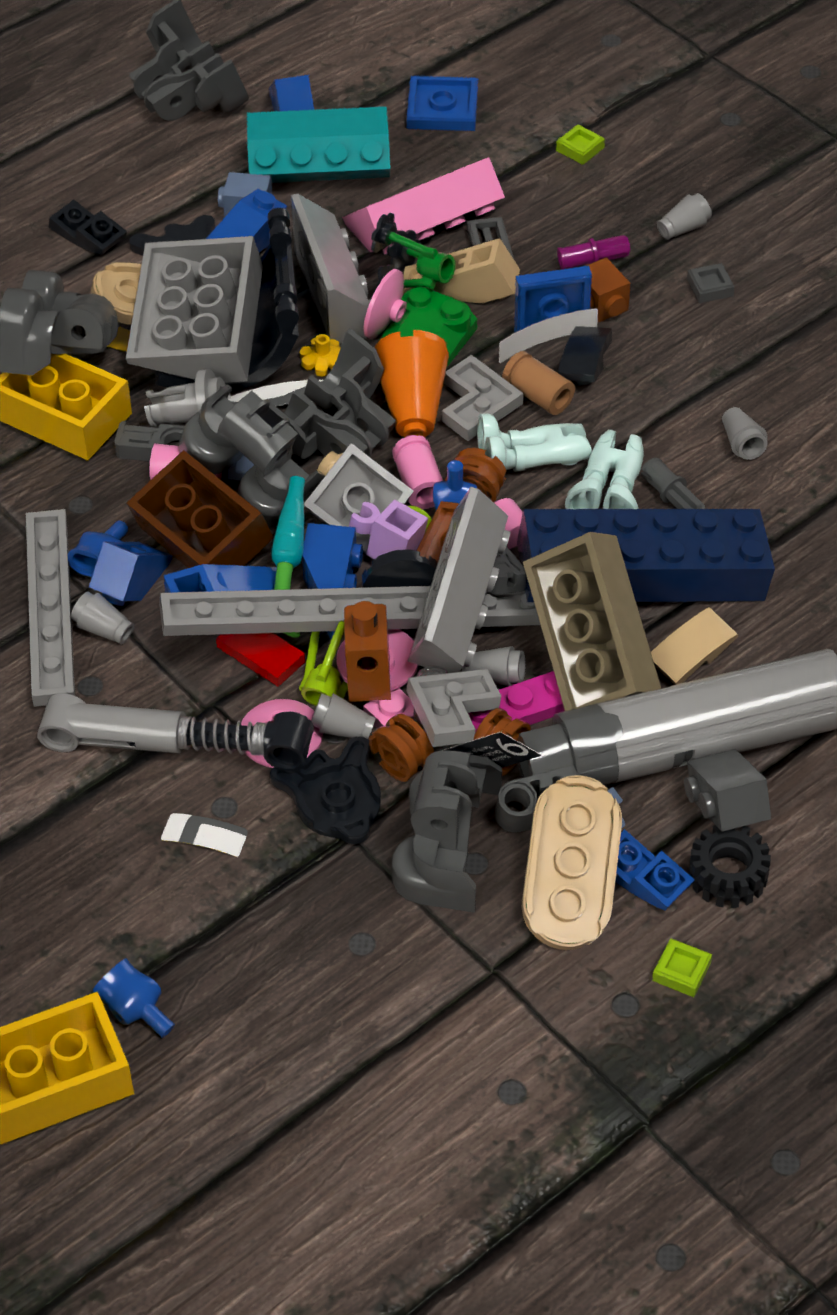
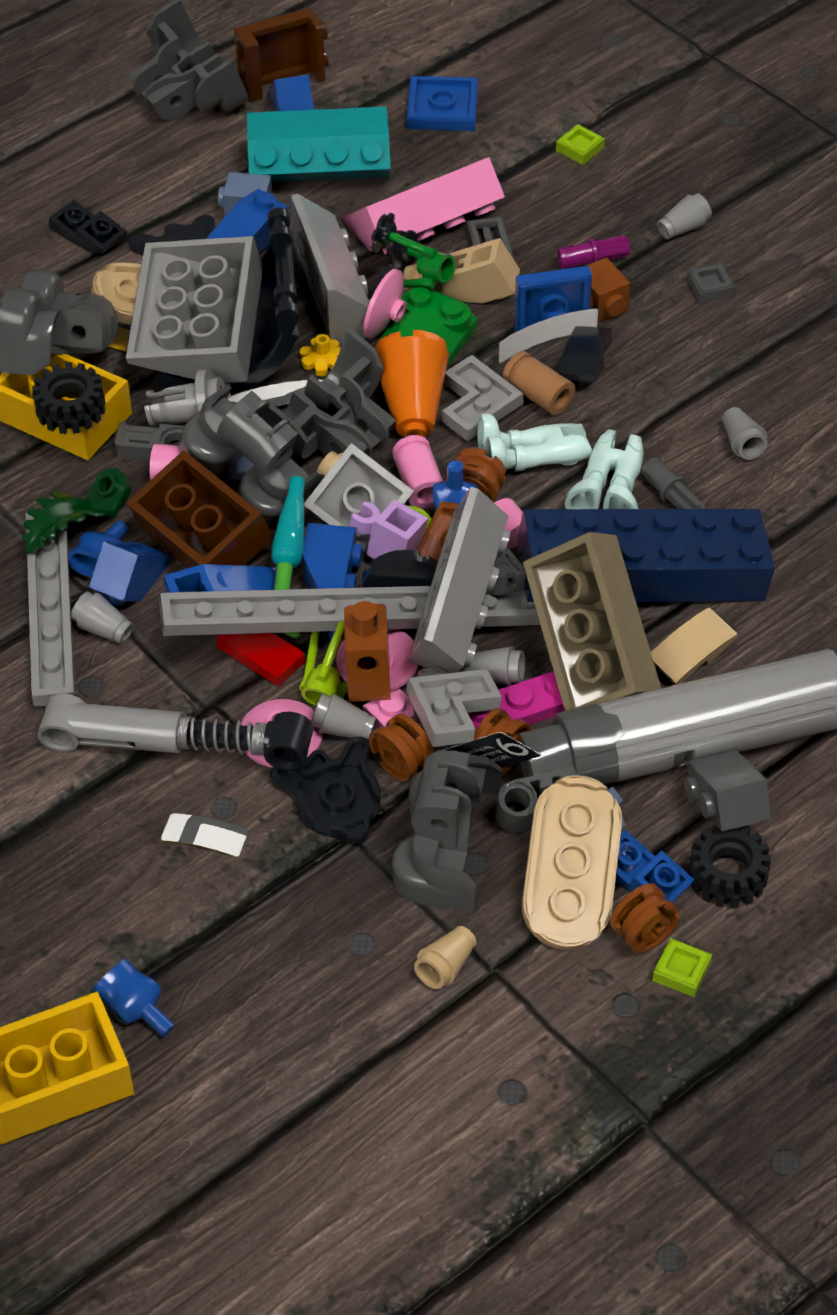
none -> dark green plant [22,468,131,555]
none -> black tyre [32,362,106,434]
none -> reddish brown panel [234,8,329,103]
none -> tan cone [414,926,476,989]
none -> dark orange wheel [610,883,681,954]

